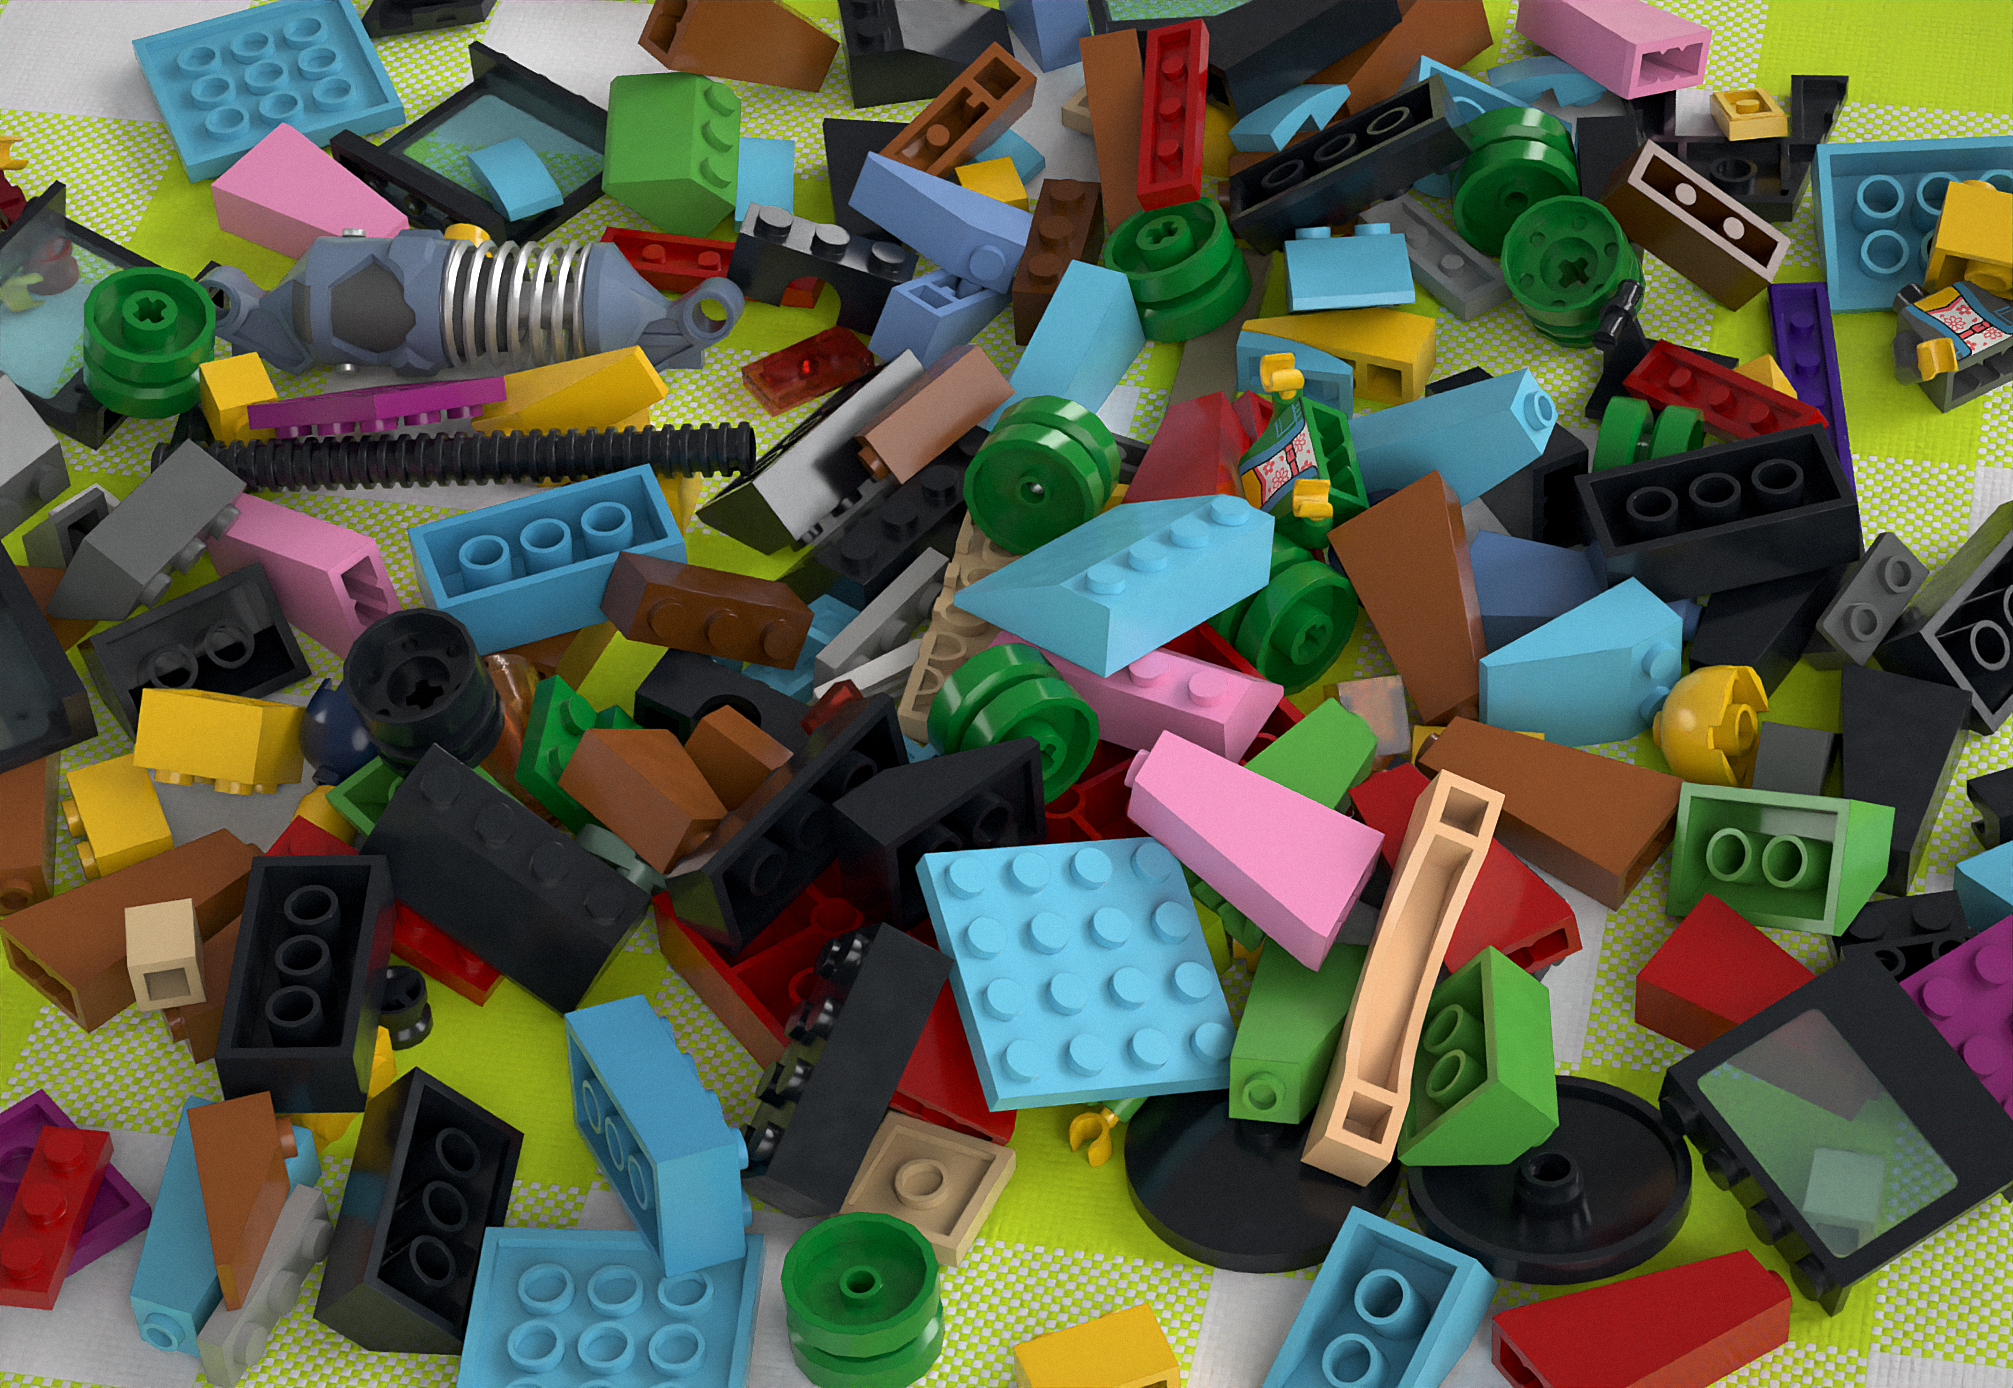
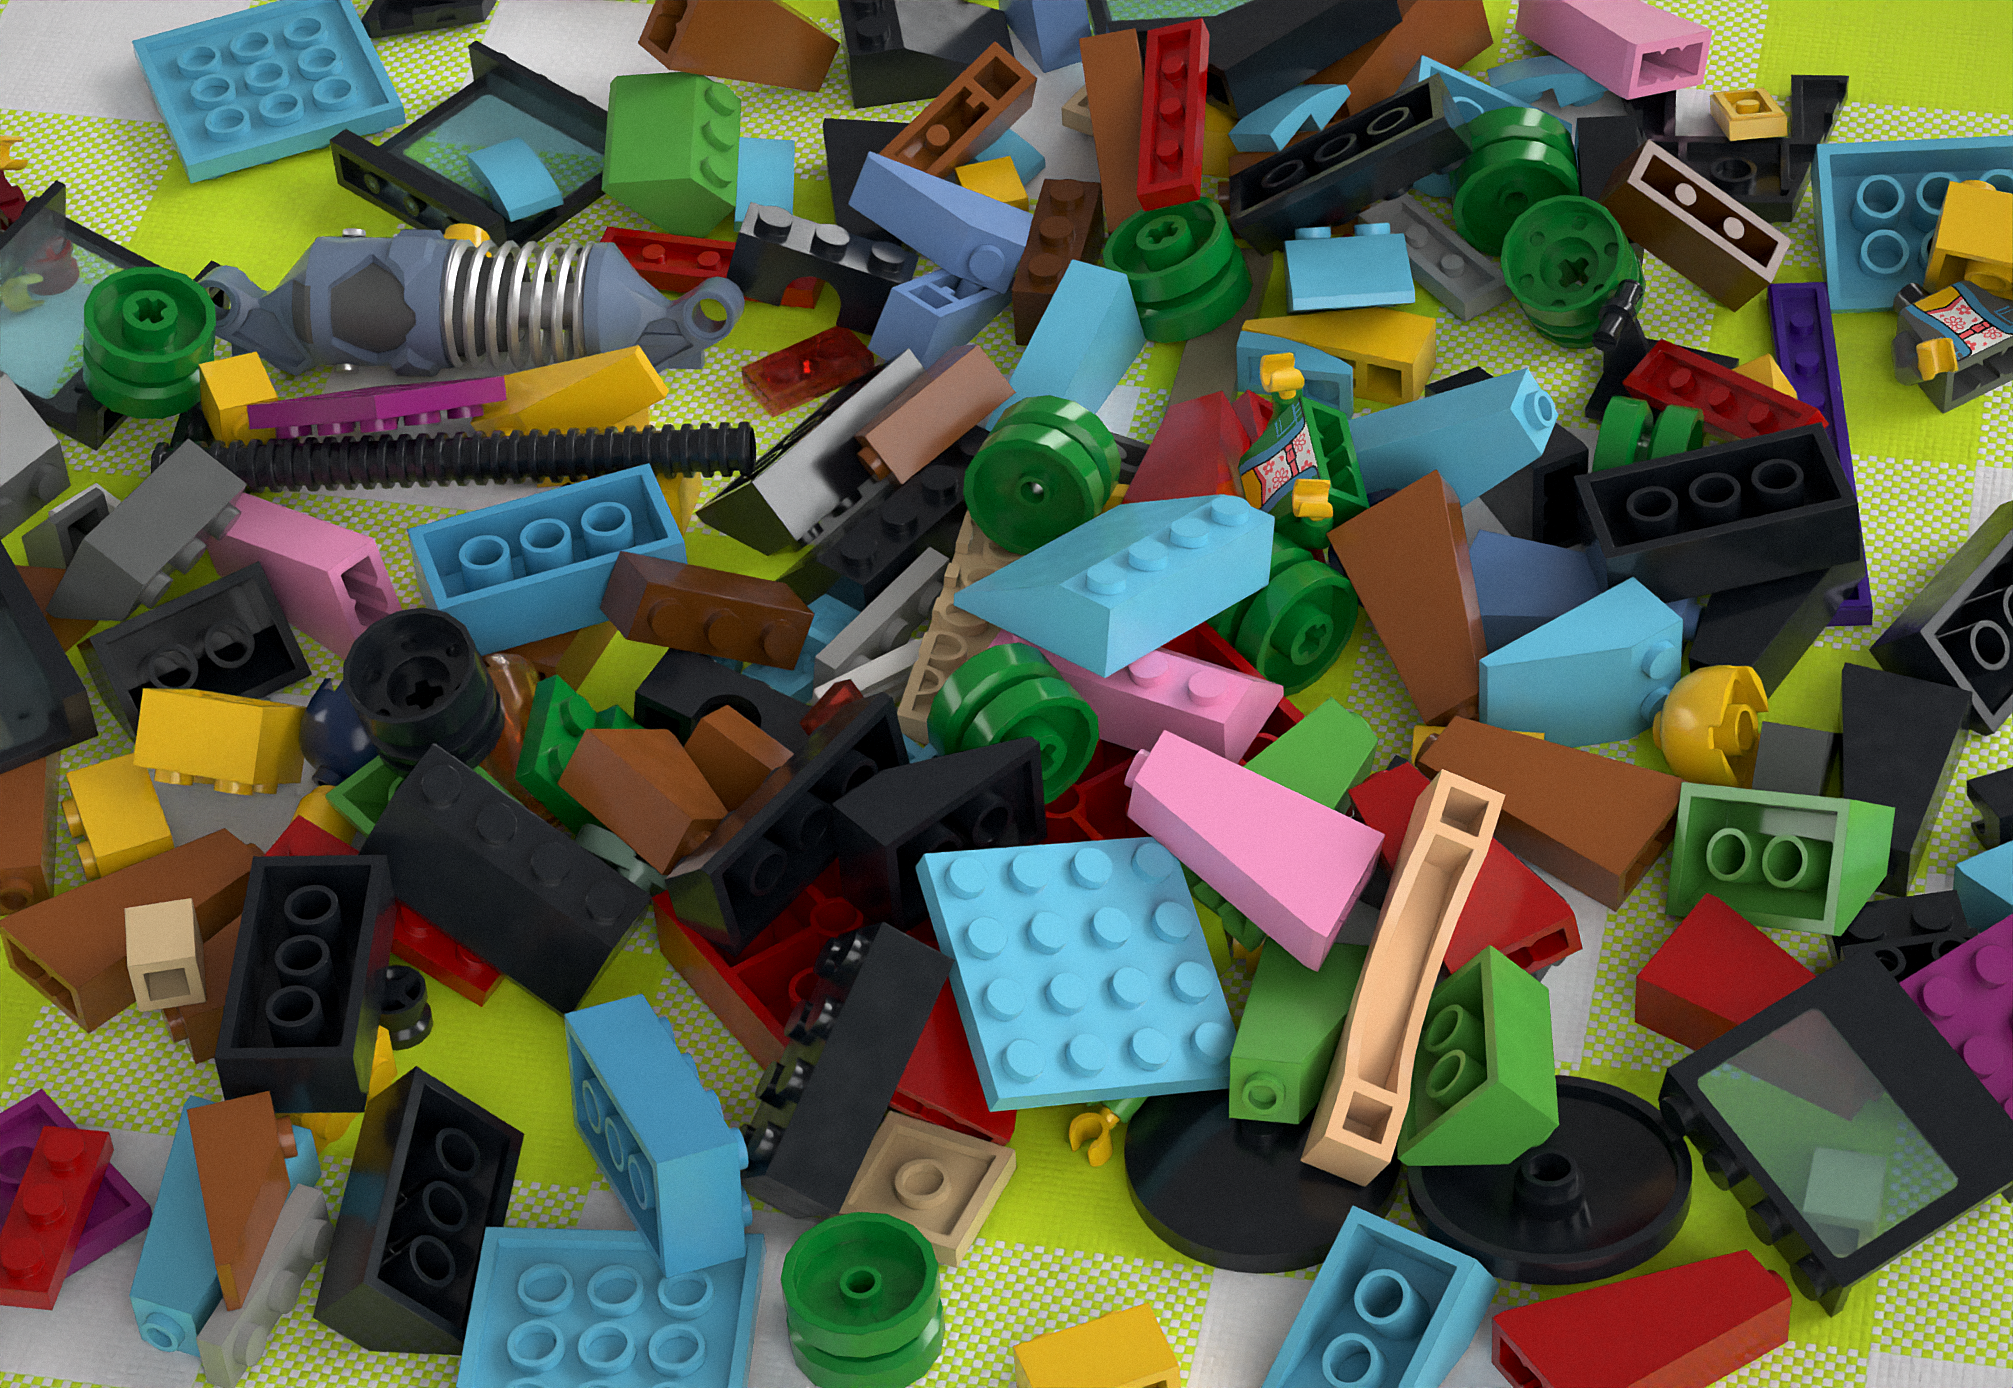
bright pink slope [211,122,409,260] -> none
clear orange slope [1323,674,1412,770] -> none
dark grey bracket [1801,532,1930,671] -> none

